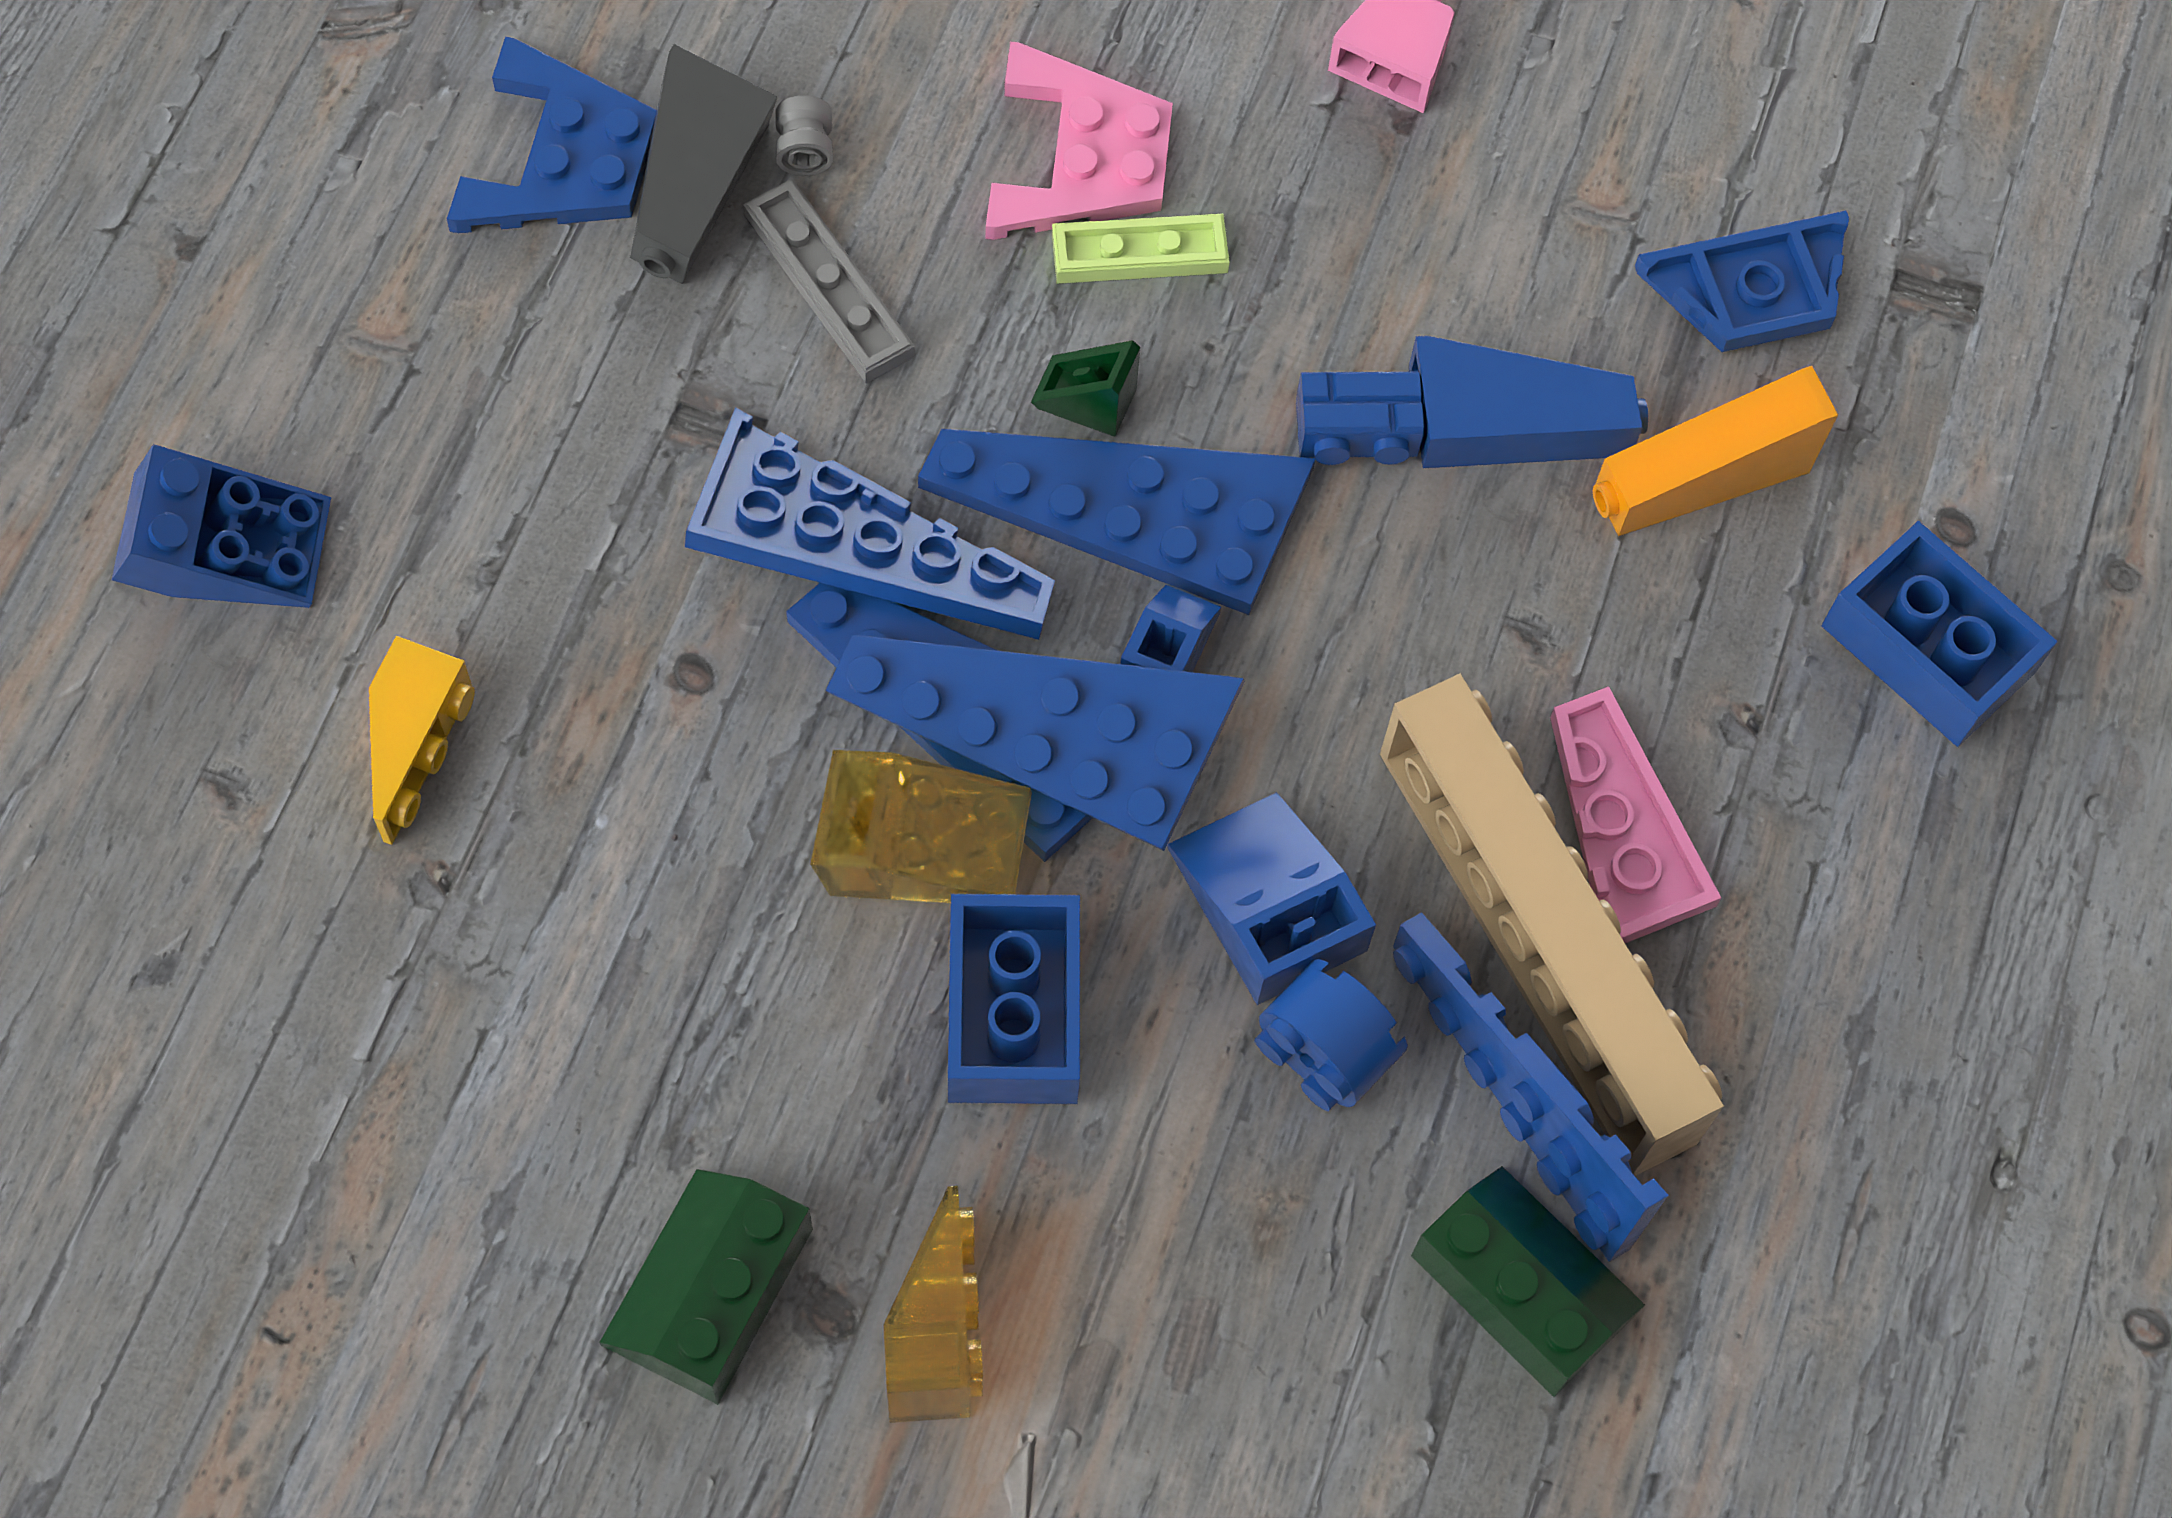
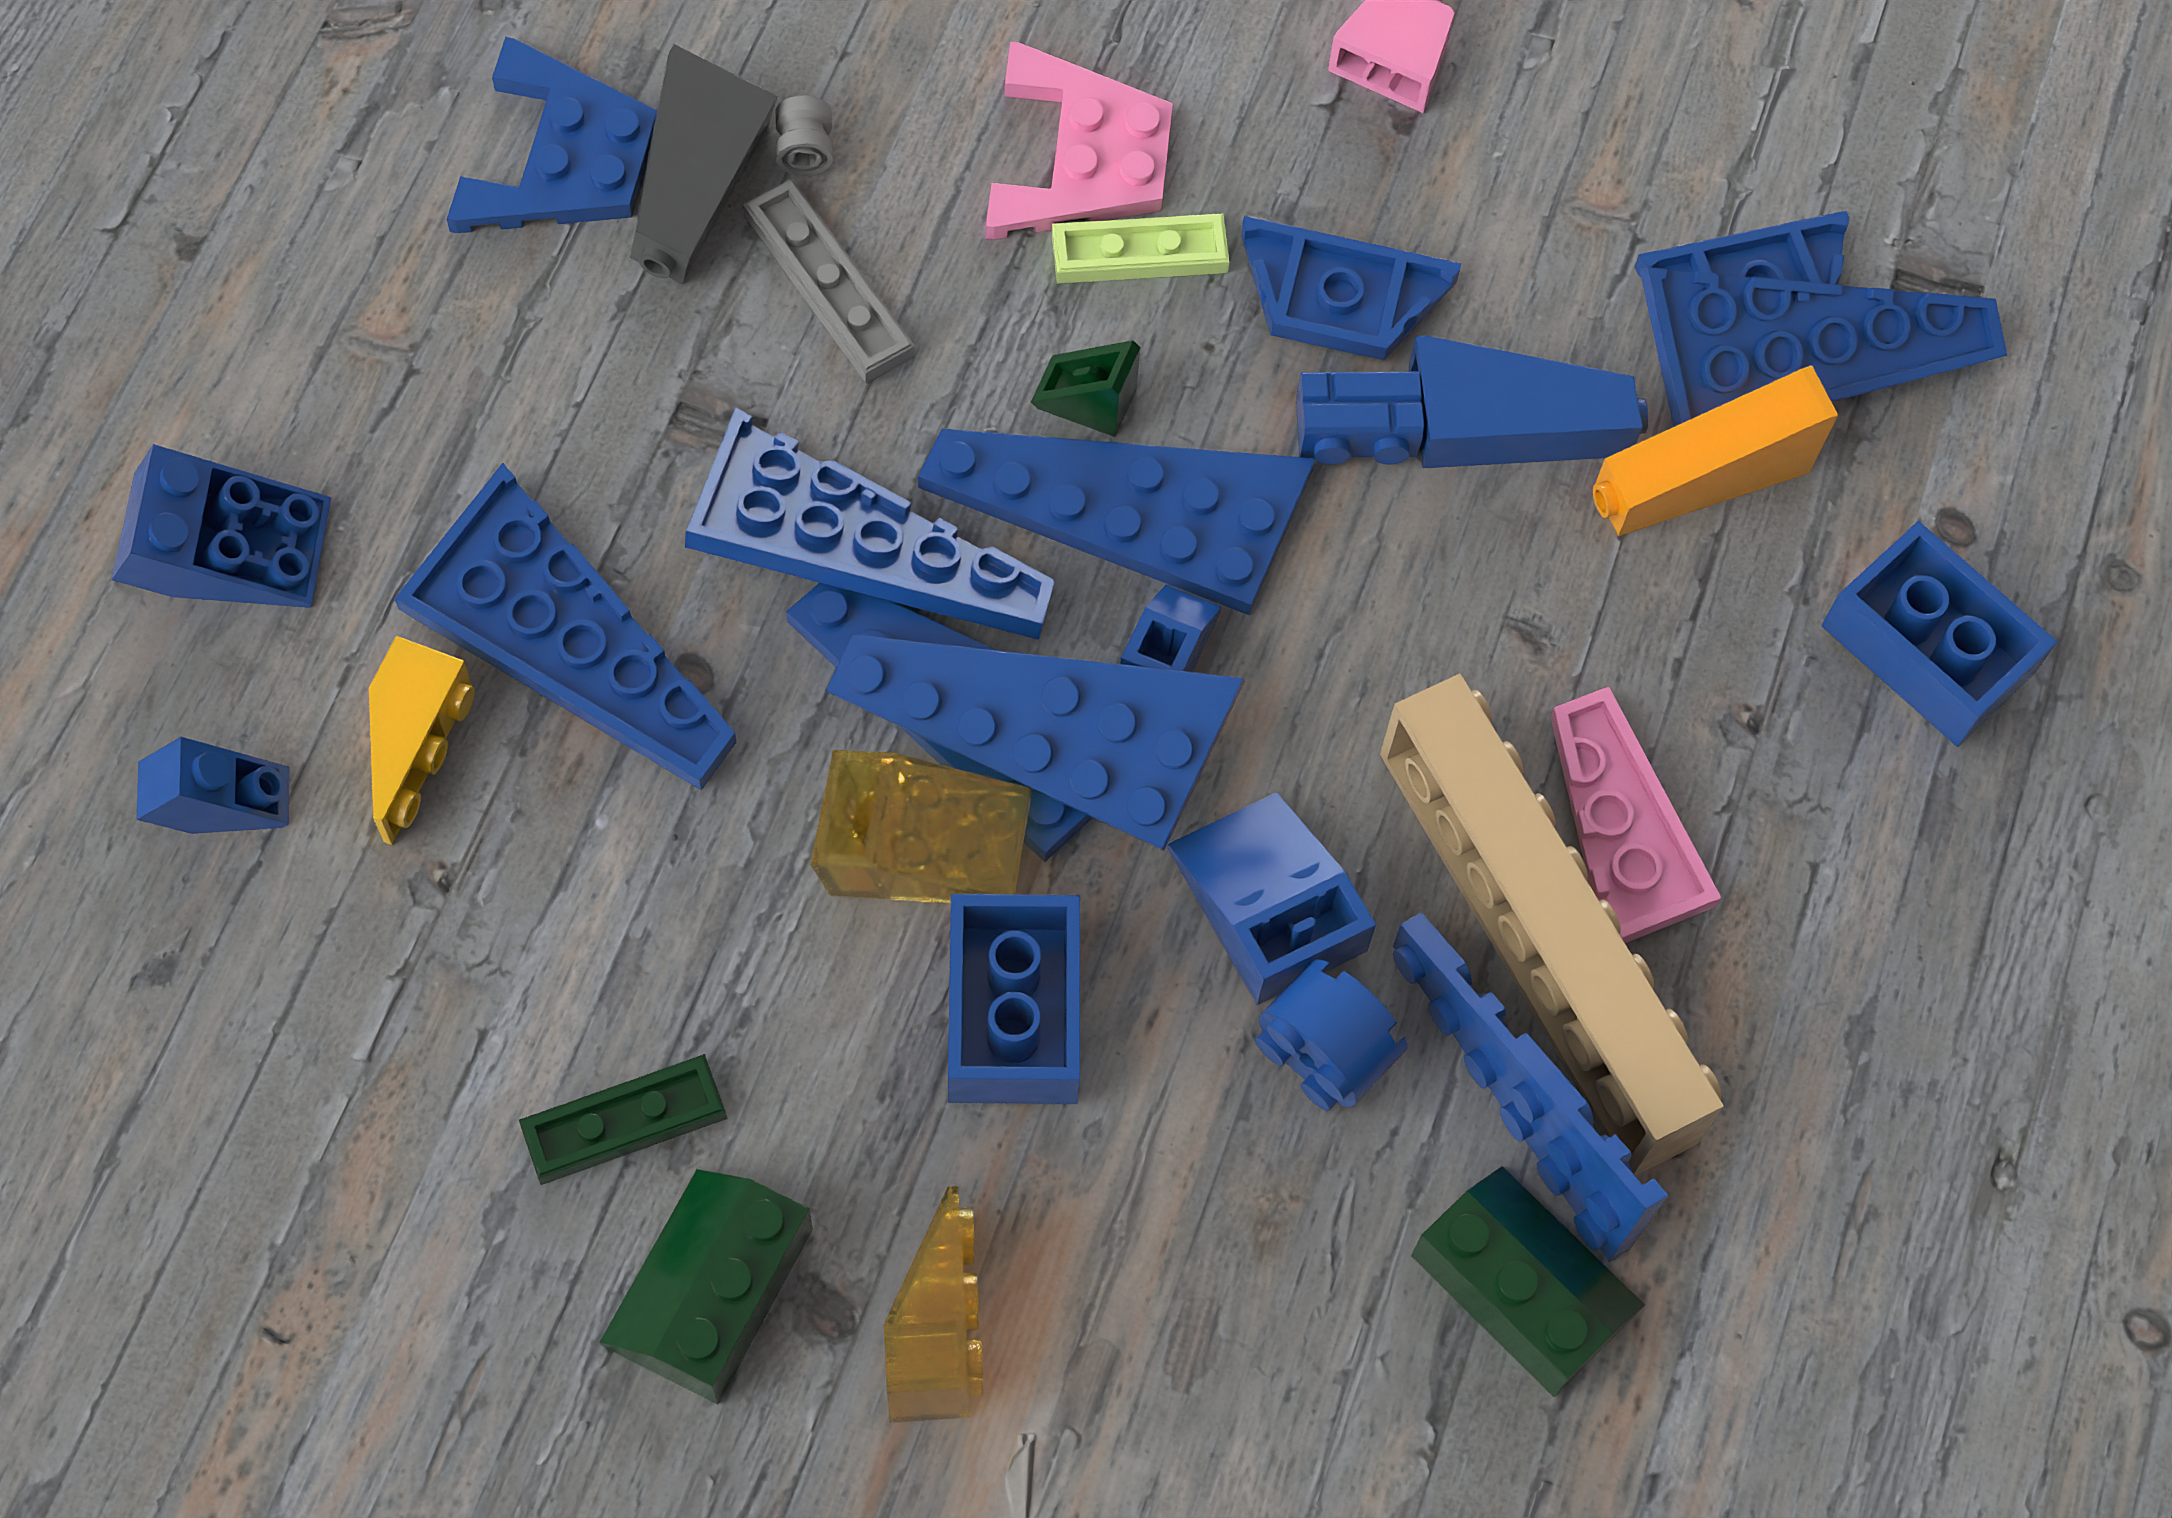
none -> blue slope [137,737,290,834]
none -> blue wing [394,463,736,790]
none -> dark green tile [519,1054,727,1185]
none -> blue wing [1241,215,1462,360]
none -> blue wing [1639,267,2007,427]

